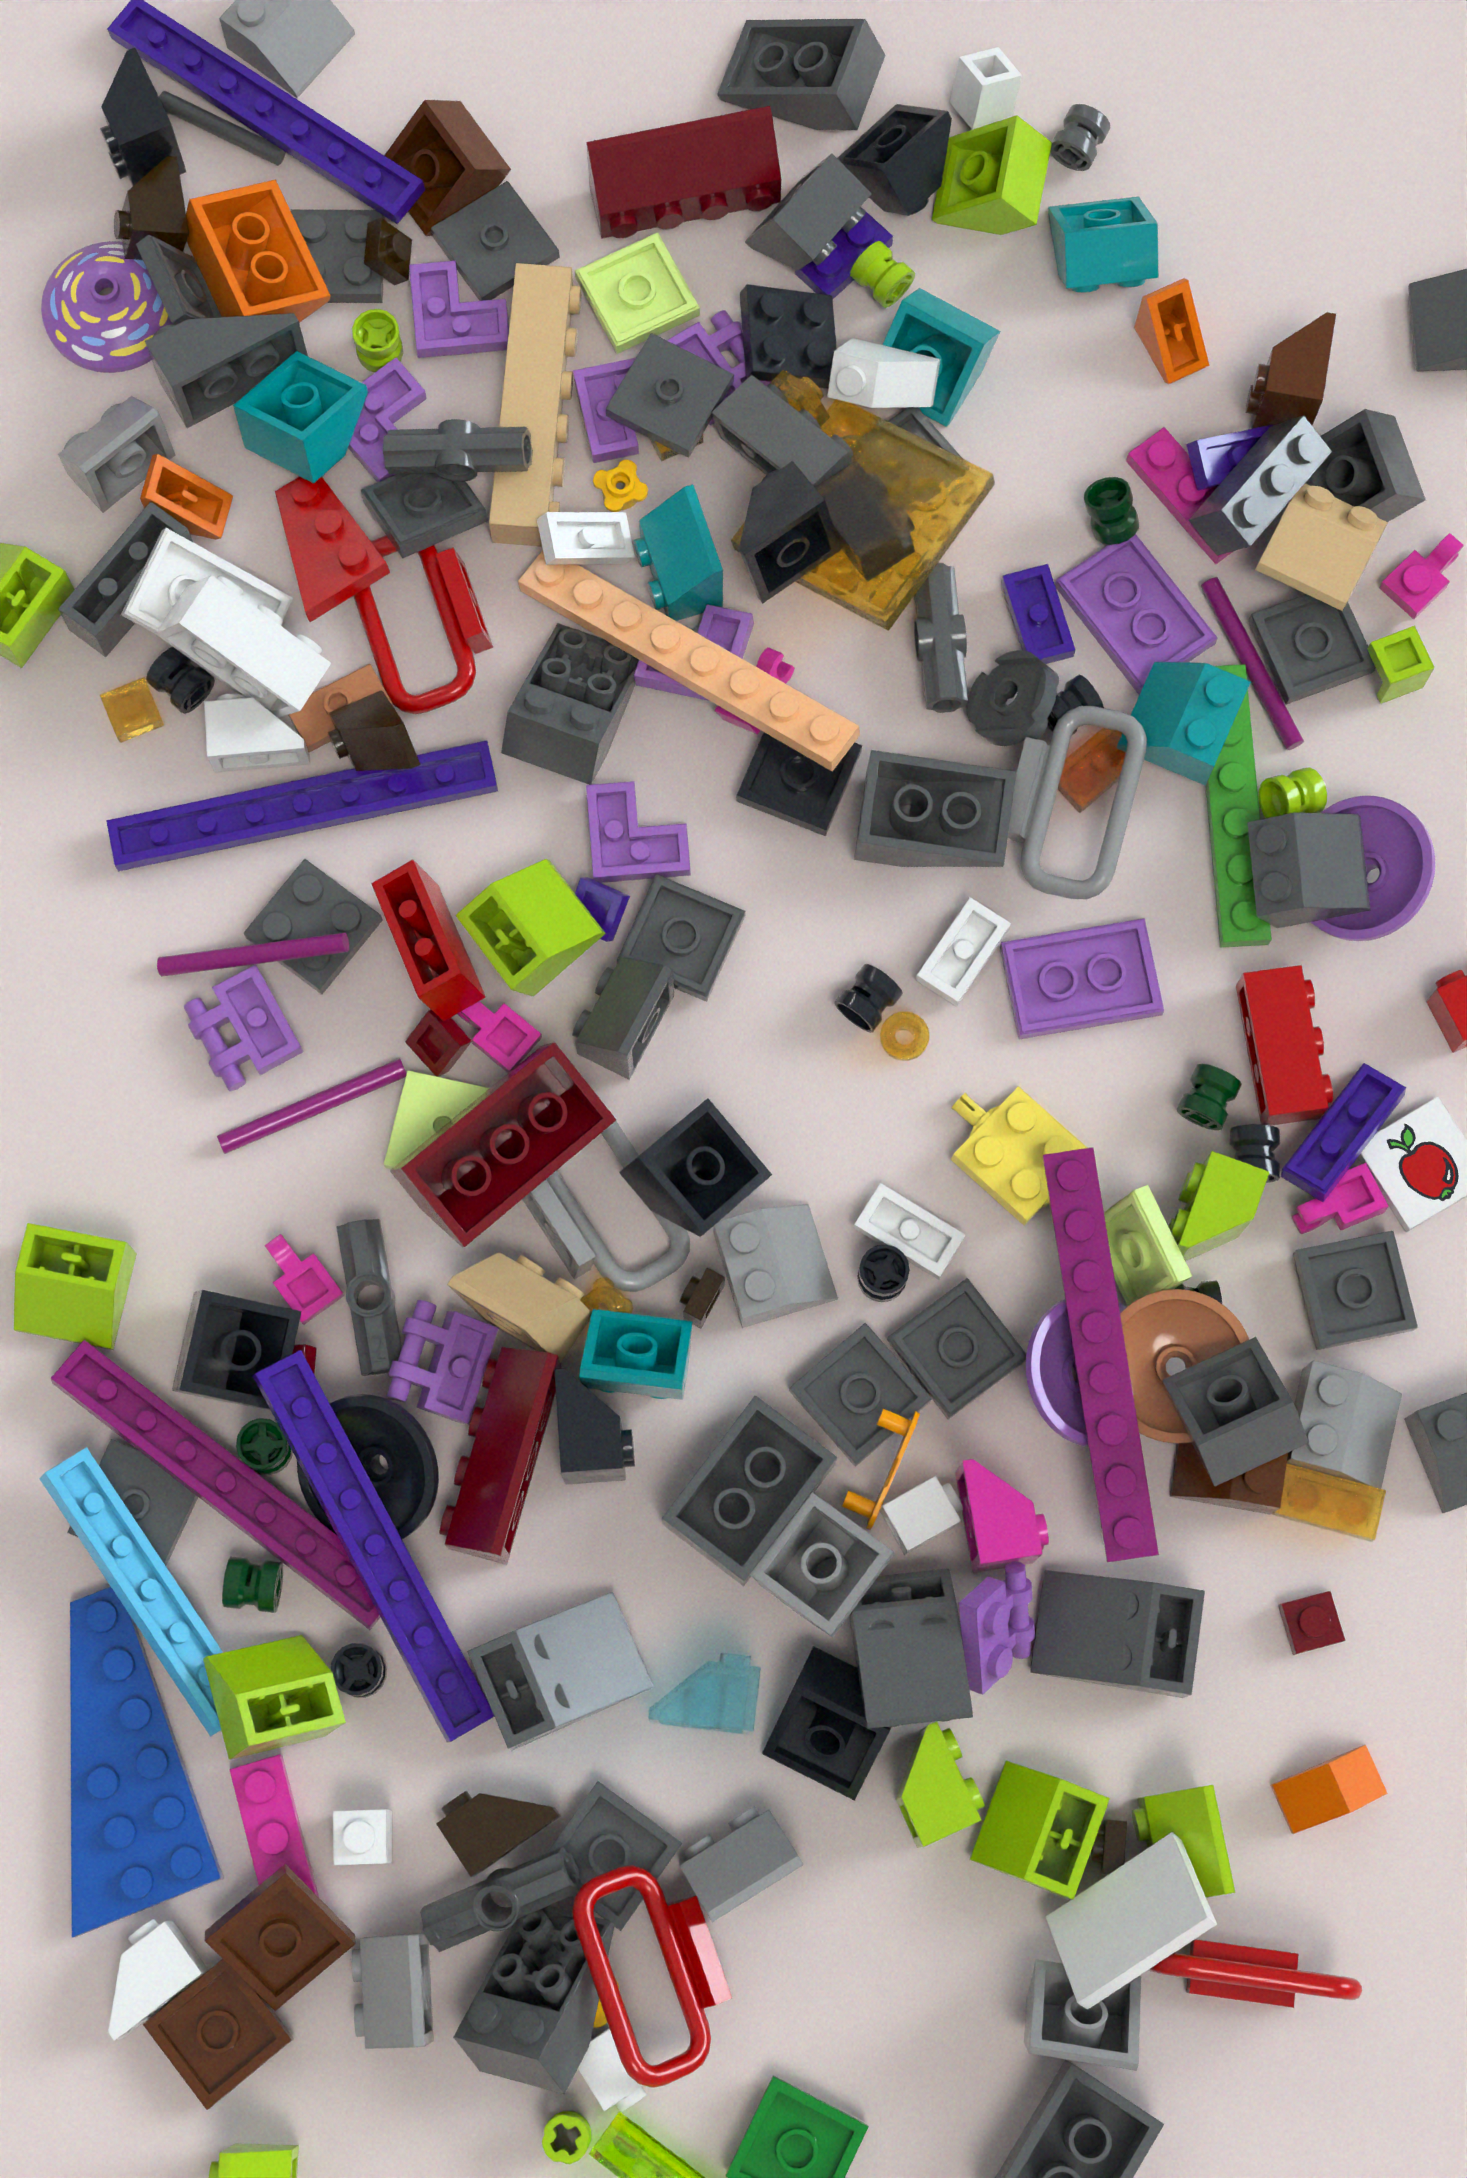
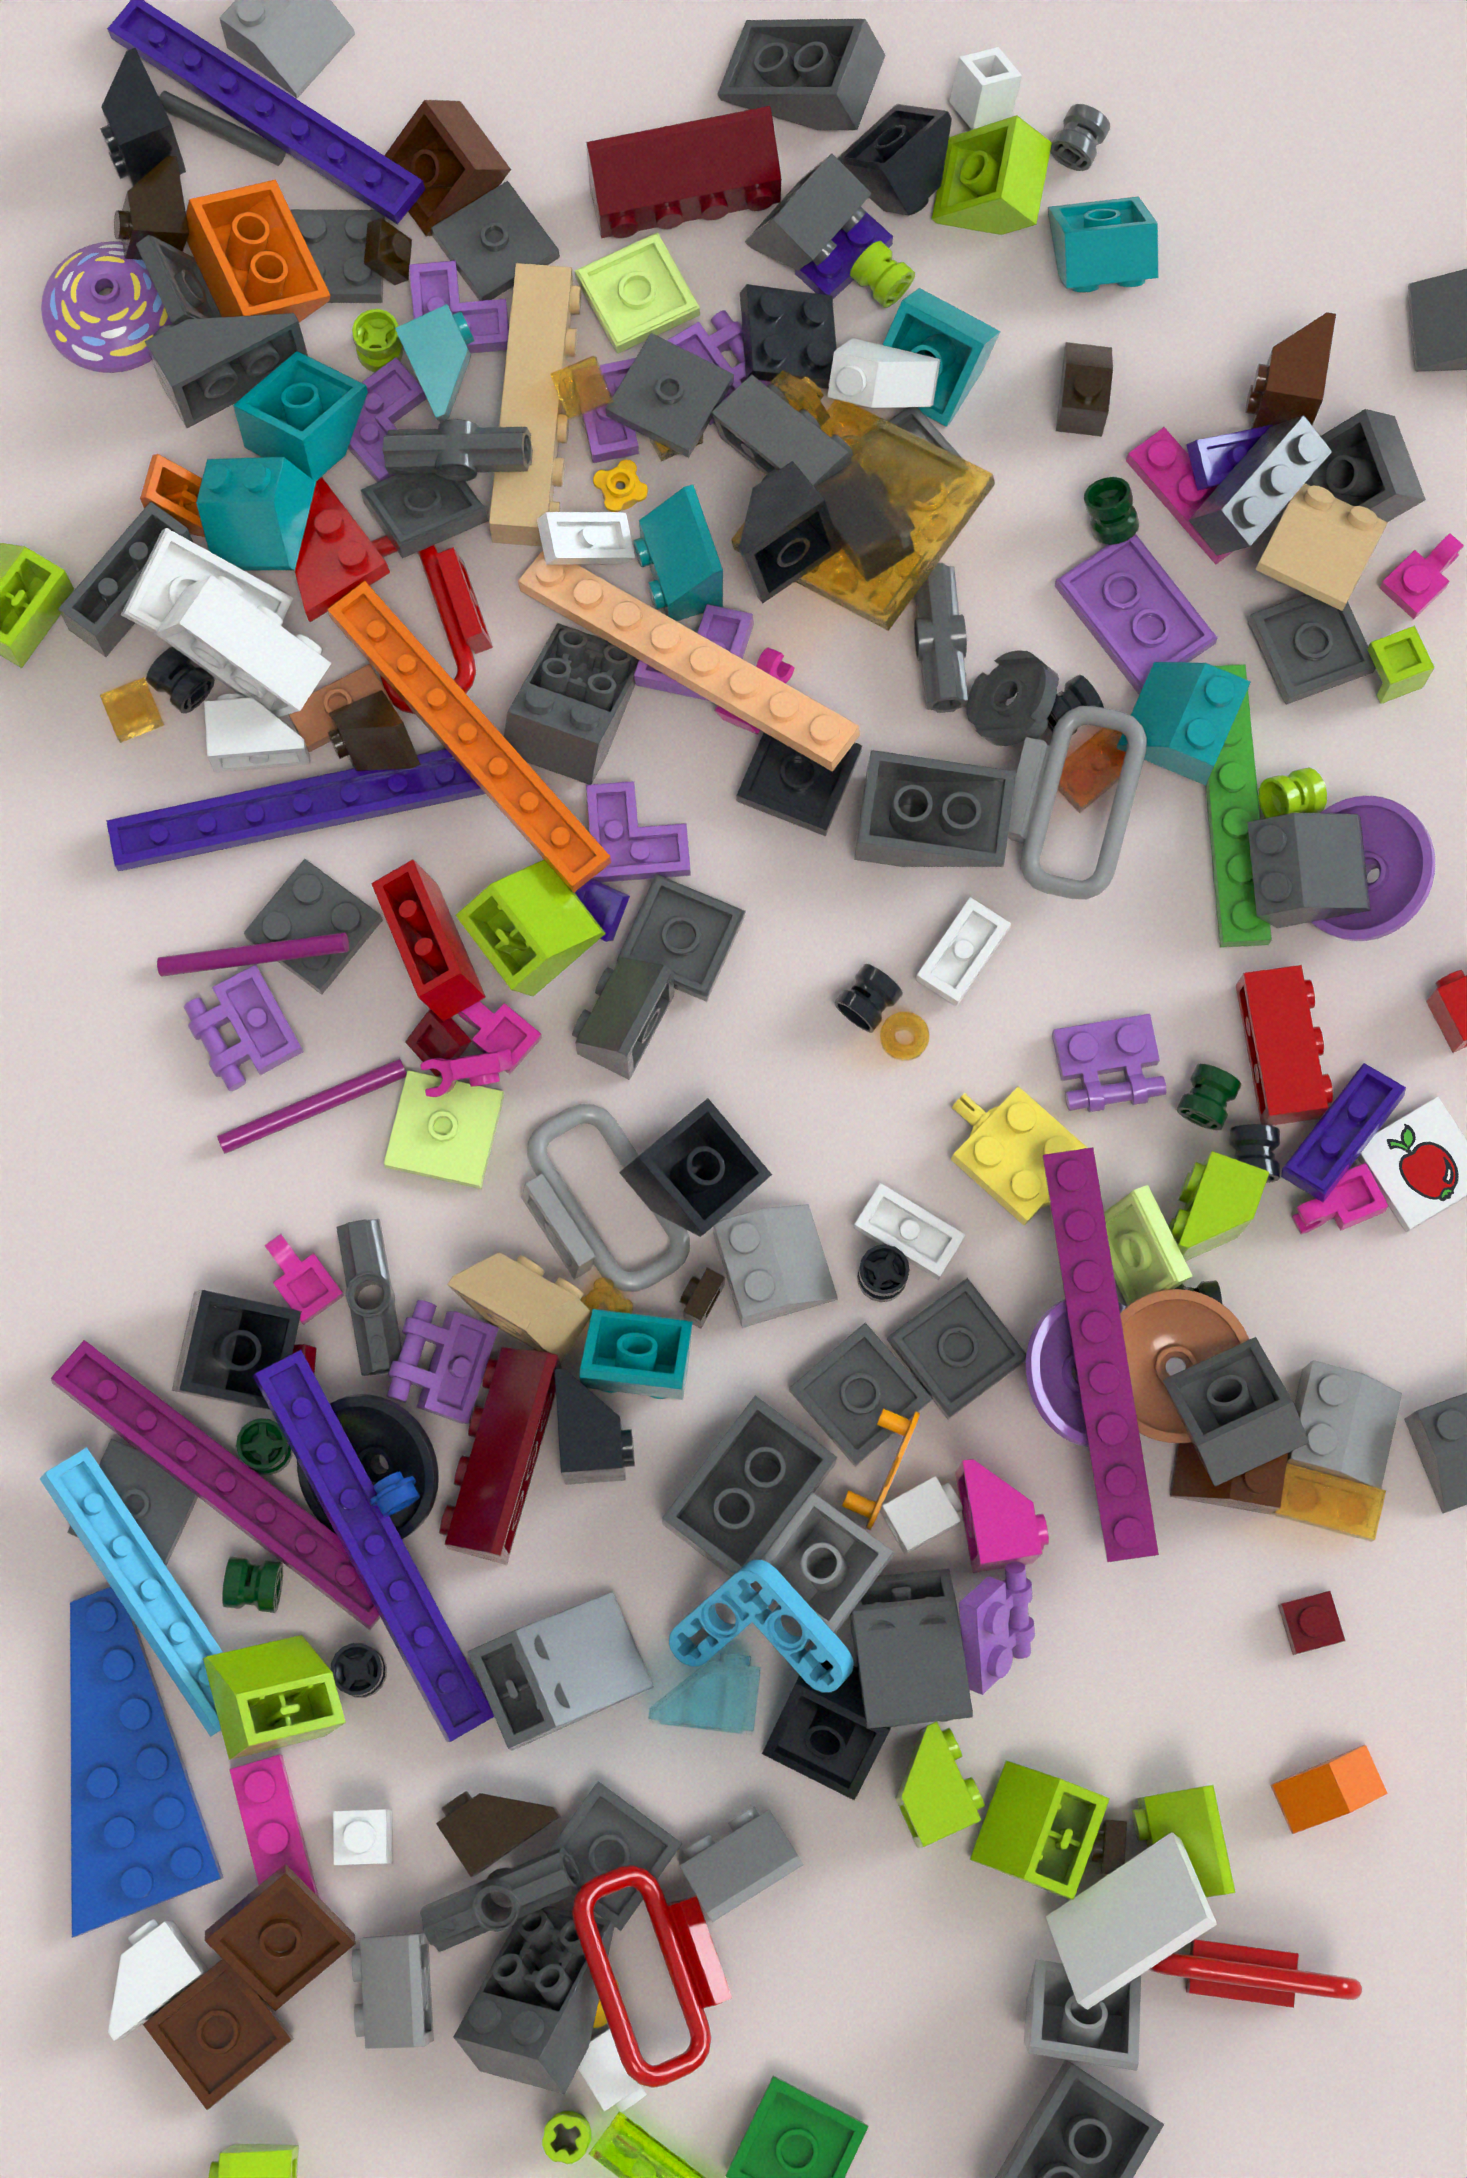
lime slope [14,1223,137,1350] -> none
light grey slope [58,396,175,513] -> none
dark red slope [390,1042,616,1248] -> none
medium lavender tile [1000,918,1164,1040] -> none
dark purple plate [1001,564,1076,664] -> none
dark grey slope [1030,1570,1205,1698] -> none
orange slope [1134,278,1210,384] -> none
magenta bar [1201,577,1304,750] -> none
dark grey plate [1293,1231,1418,1350] -> none
none -> teal slope [196,457,316,571]
none -> orange plate [327,581,611,893]
none -> blue plate [370,1471,420,1517]
none -> teal slope [395,304,475,423]
none -> dark pink plate [420,1049,513,1097]
none -> clear yellow plate [550,355,614,420]
none -> medium azure beam [669,1560,854,1692]
none -> medium lavender plate [1052,1014,1167,1112]
none -> dark brown slope [1056,342,1113,437]

